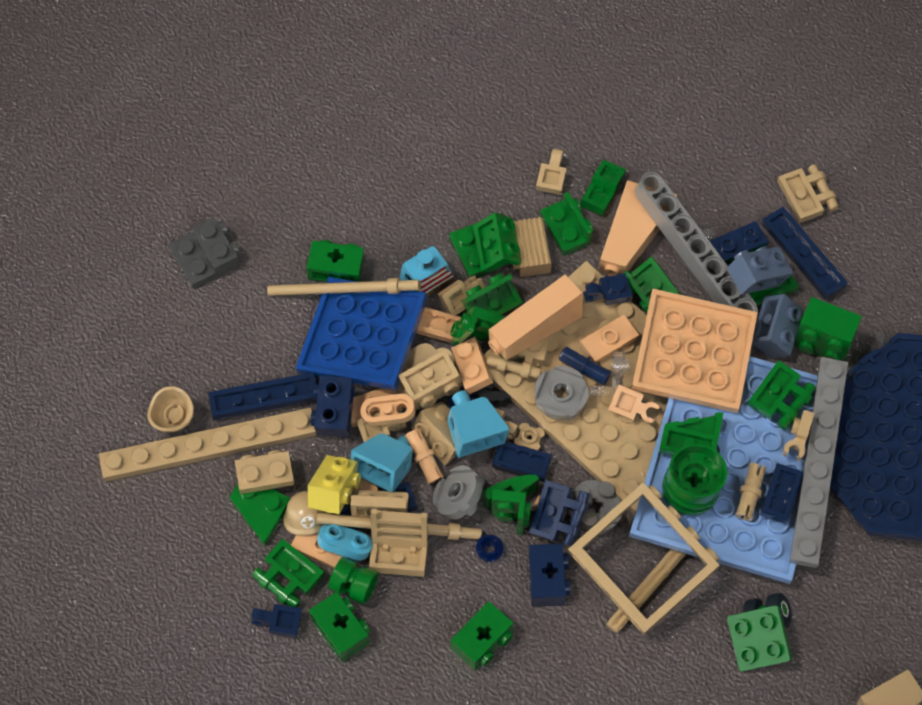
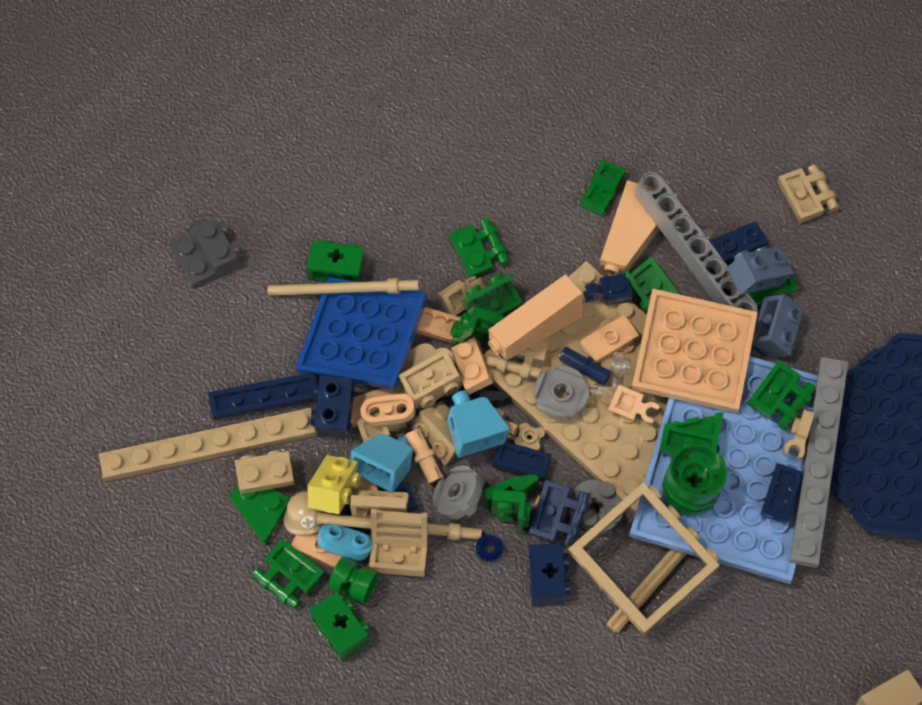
tan helmet [147,386,194,432] -> none
dark blue plate [251,604,302,638] -> none
medium azure torso [400,246,454,296] -> none
green brick [450,601,514,671] -> none
green bracket [473,212,521,274] -> none
tan brick [513,217,551,277] -> none
tan plate [536,149,567,195] -> none
green bracket [540,192,594,256] -> none
green plate [727,593,792,671] -> none
tan pin [735,463,767,521] -> none
dark blue plate [761,207,848,300] -> none
green brick [794,297,862,361] -> none

